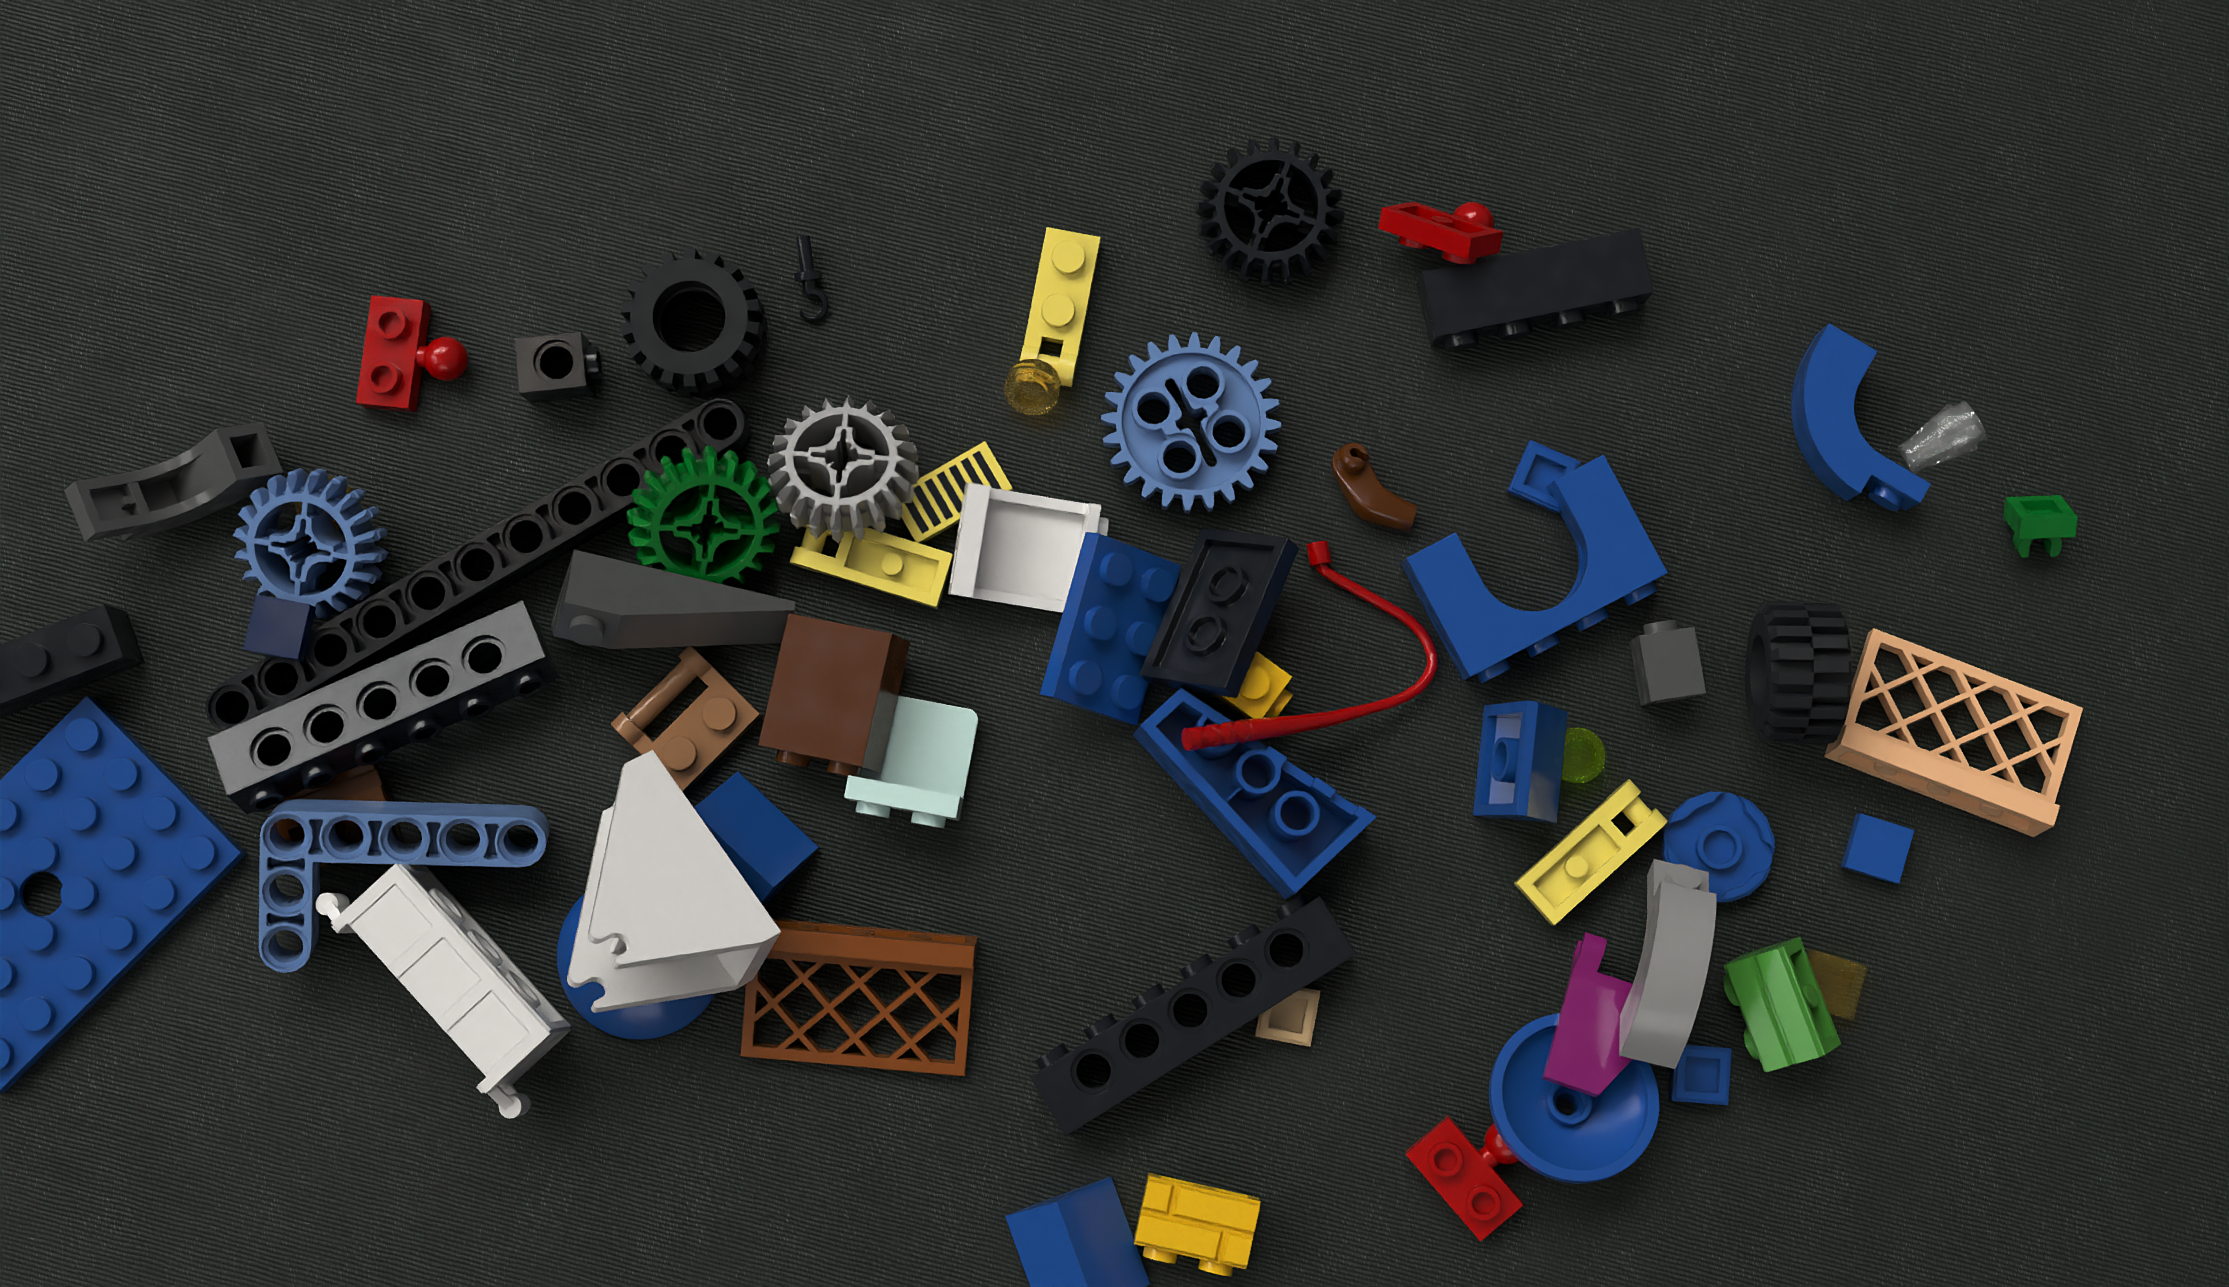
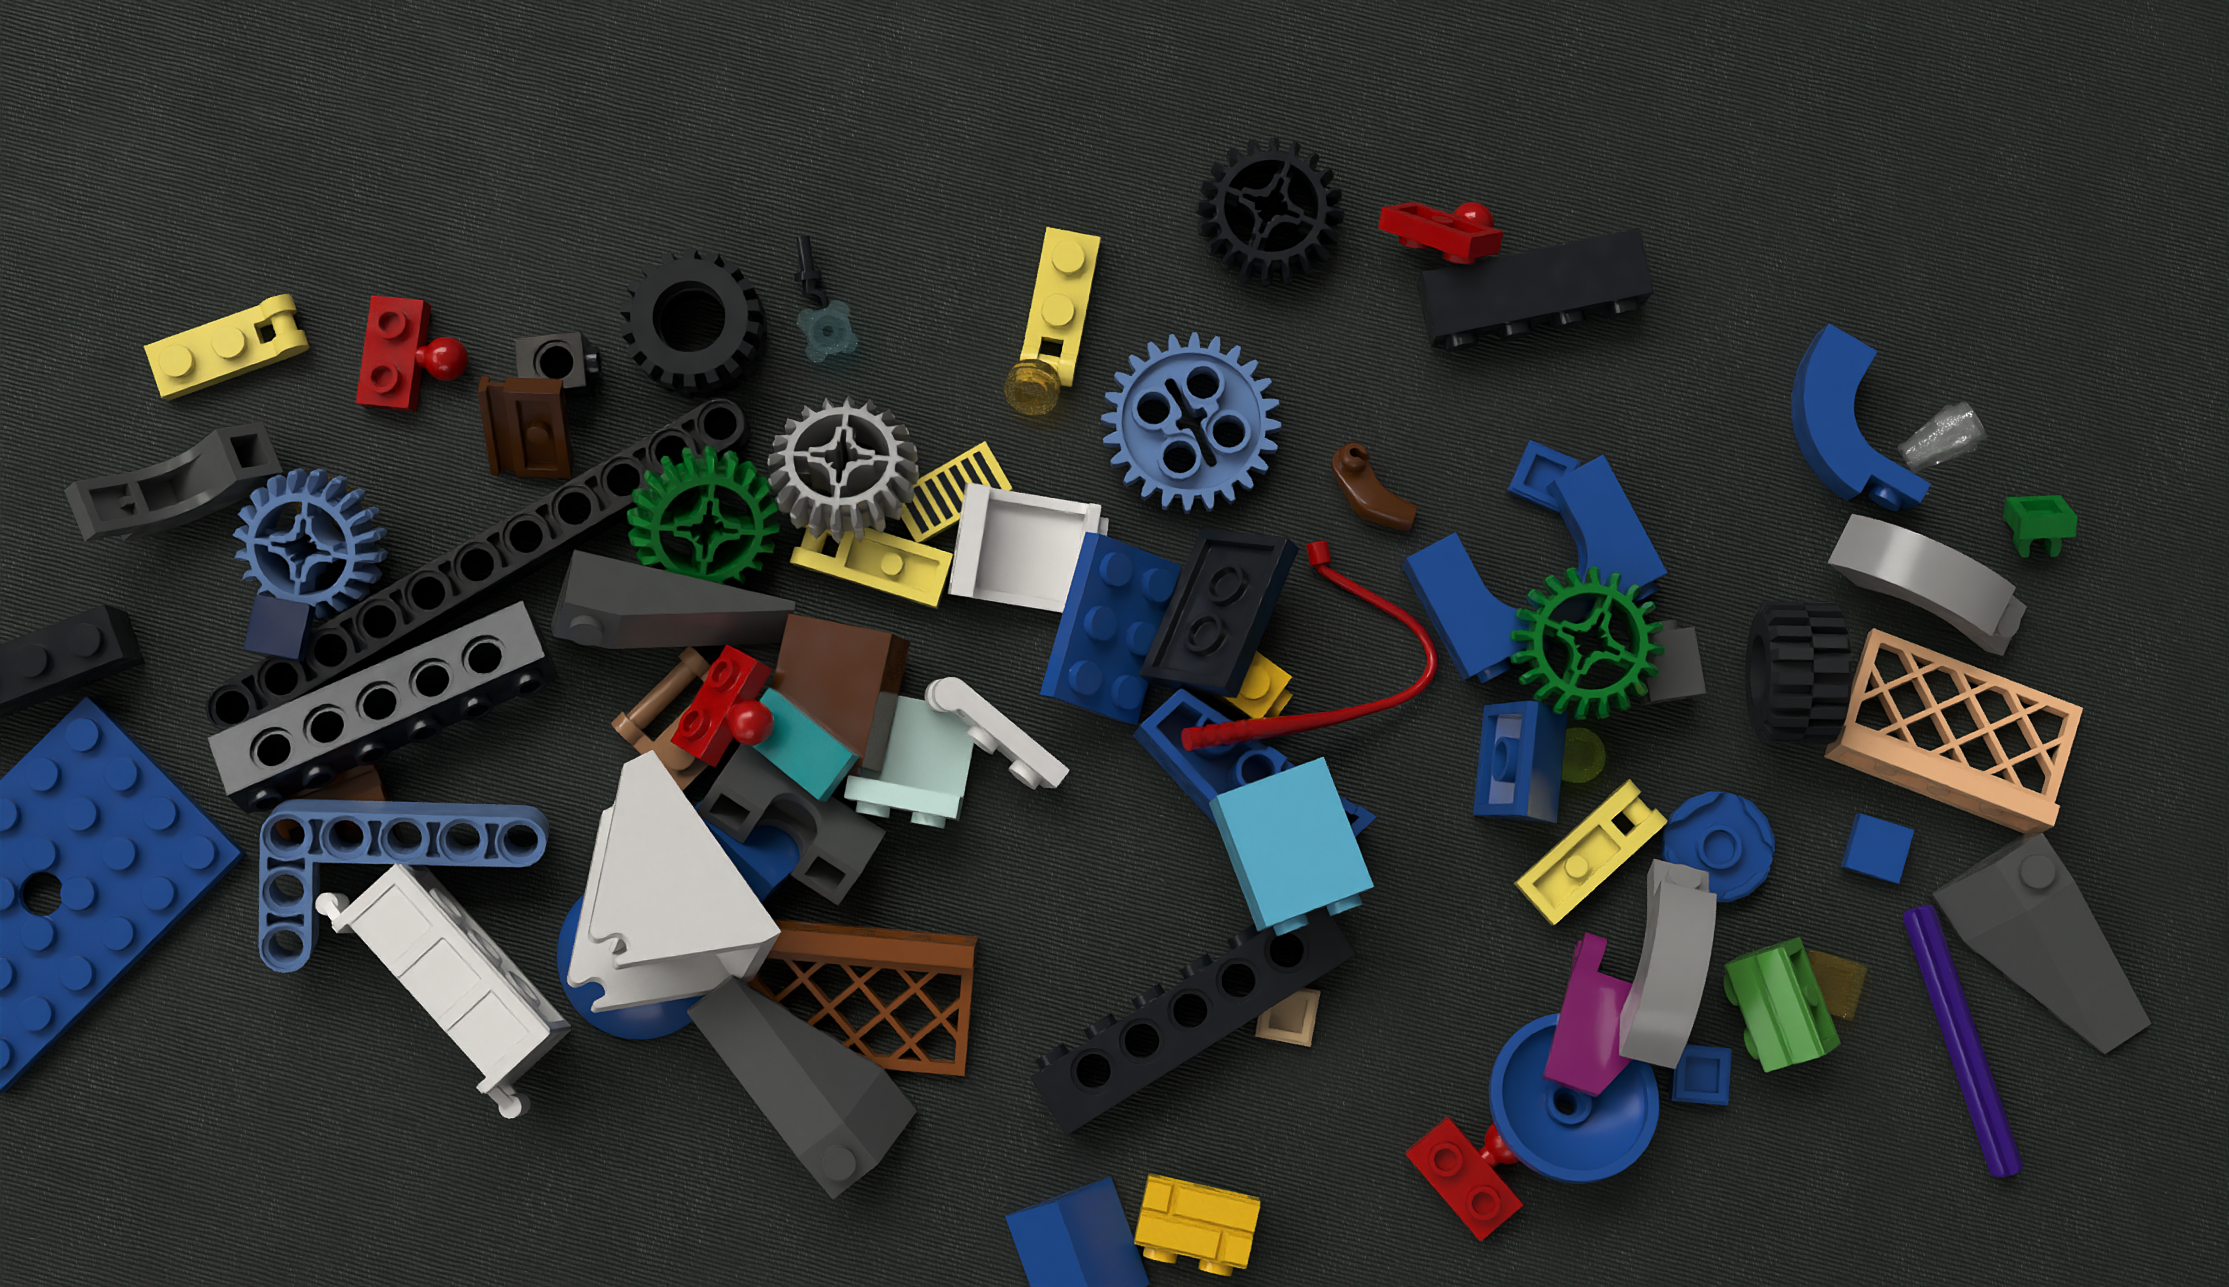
none -> light yellow plate [144,294,310,401]
none -> reddish brown plate [477,376,574,479]
none -> red plate [670,644,774,768]
none -> dark grey wedge [687,975,917,1200]
none -> dark grey arch [696,744,886,906]
none -> teal tile [752,687,859,802]
none -> clear light blue plate [796,300,858,362]
none -> white plate [925,677,1070,790]
none -> medium azure brick [1209,757,1374,936]
none -> green gear [1509,566,1665,720]
none -> light grey arch [1828,514,2027,656]
none -> dark purple axle [1903,905,2023,1178]
none -> dark grey wedge [1930,832,2151,1054]

